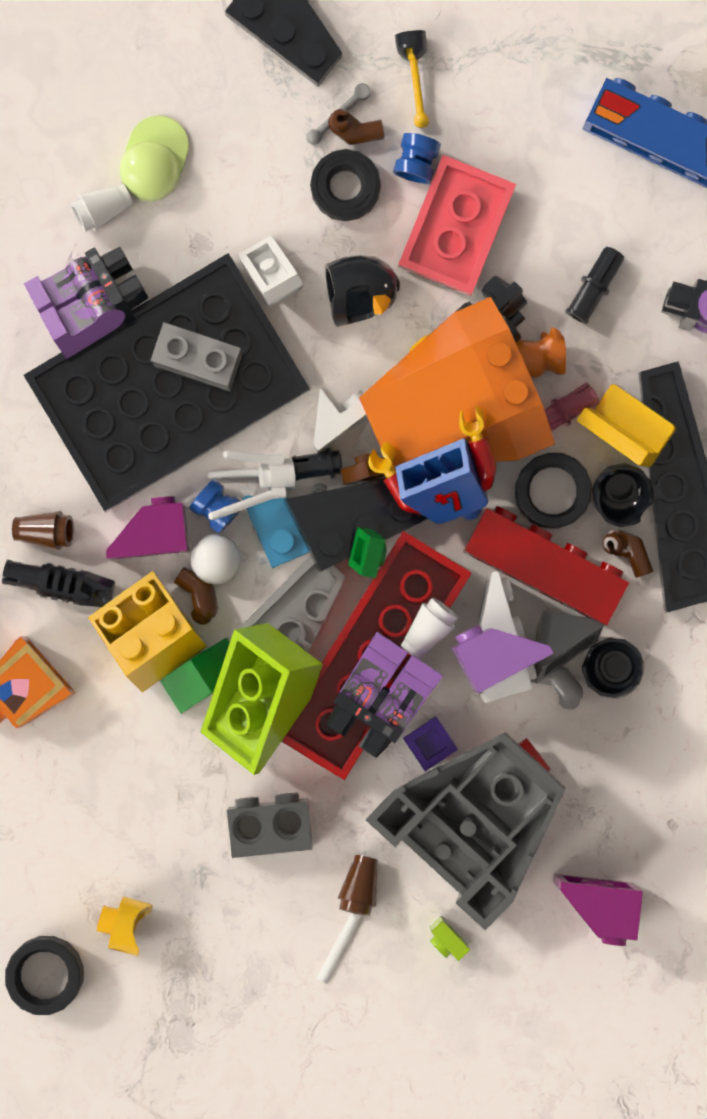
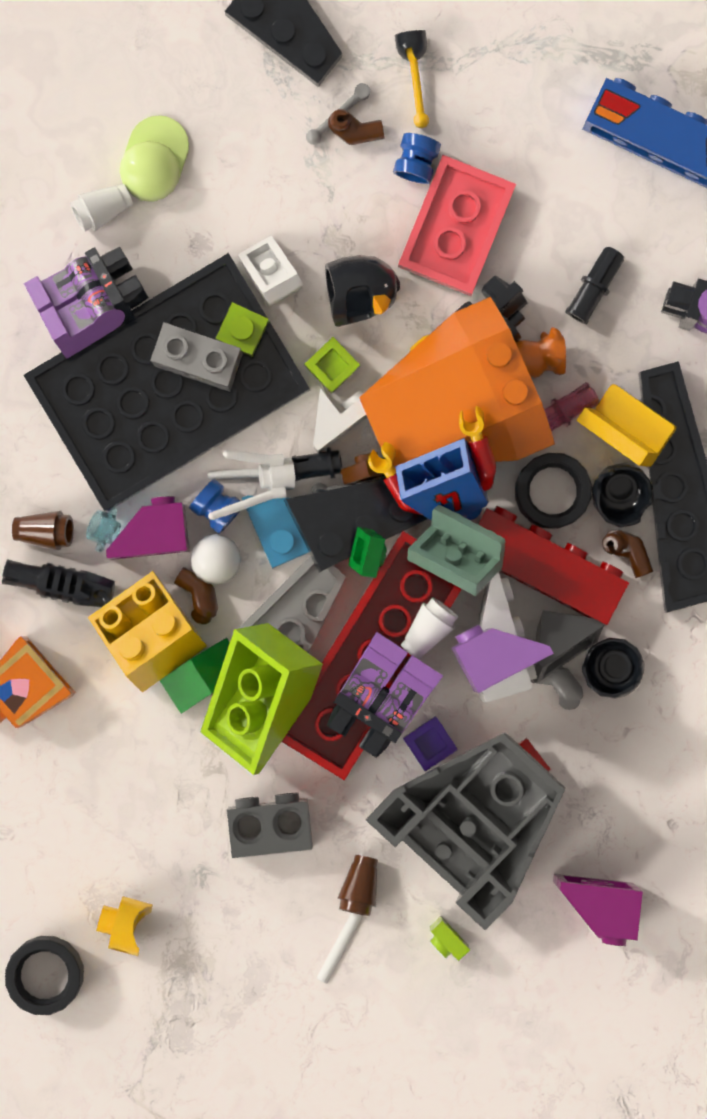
black tyre [310,149,381,222] -> none
none -> clear light blue plate [86,507,121,553]
none -> lime plate [215,302,269,357]
none -> lime plate [304,337,360,394]
none -> sand green bracket [407,505,506,596]

